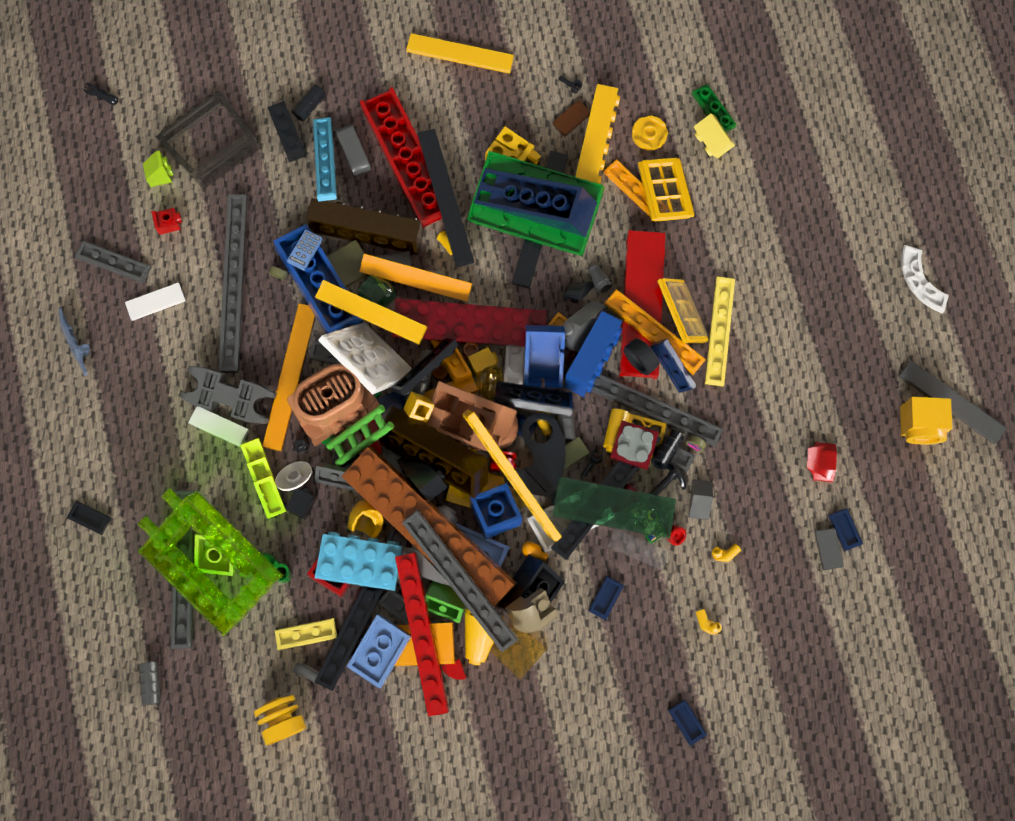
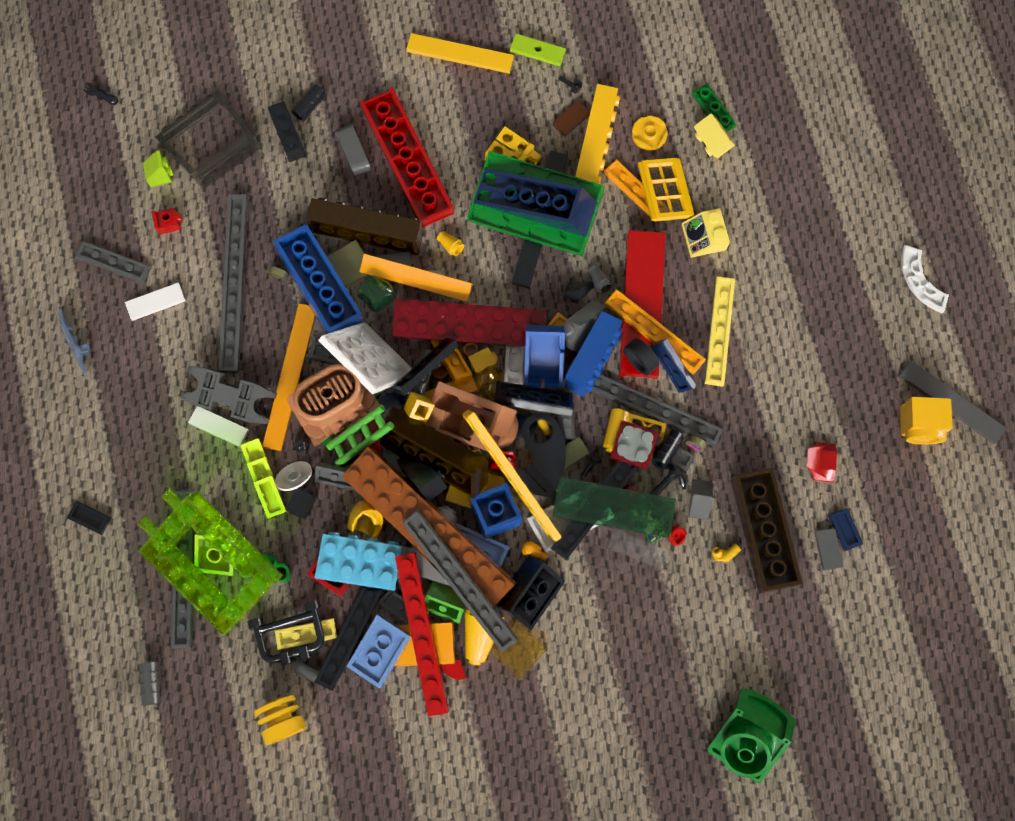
medium blue tile [287,230,323,271] -> none
medium azure tile [313,117,337,201] -> none
yellow tile [315,280,427,345] -> none
black tile [417,128,474,268] -> none
dark tan brick [505,588,557,633] -> none
dark blue tile [588,576,624,621] -> none
clear piece [658,278,709,343] -> none
dark blue tile [668,699,707,746] -> none
yellow arm [695,609,722,635] -> none
none -> black bar [247,600,325,666]
none -> lime tile [510,34,566,67]
none -> light yellow slope [681,208,730,257]
none -> green piece [707,688,796,783]
none -> dark brown brick [731,468,803,594]

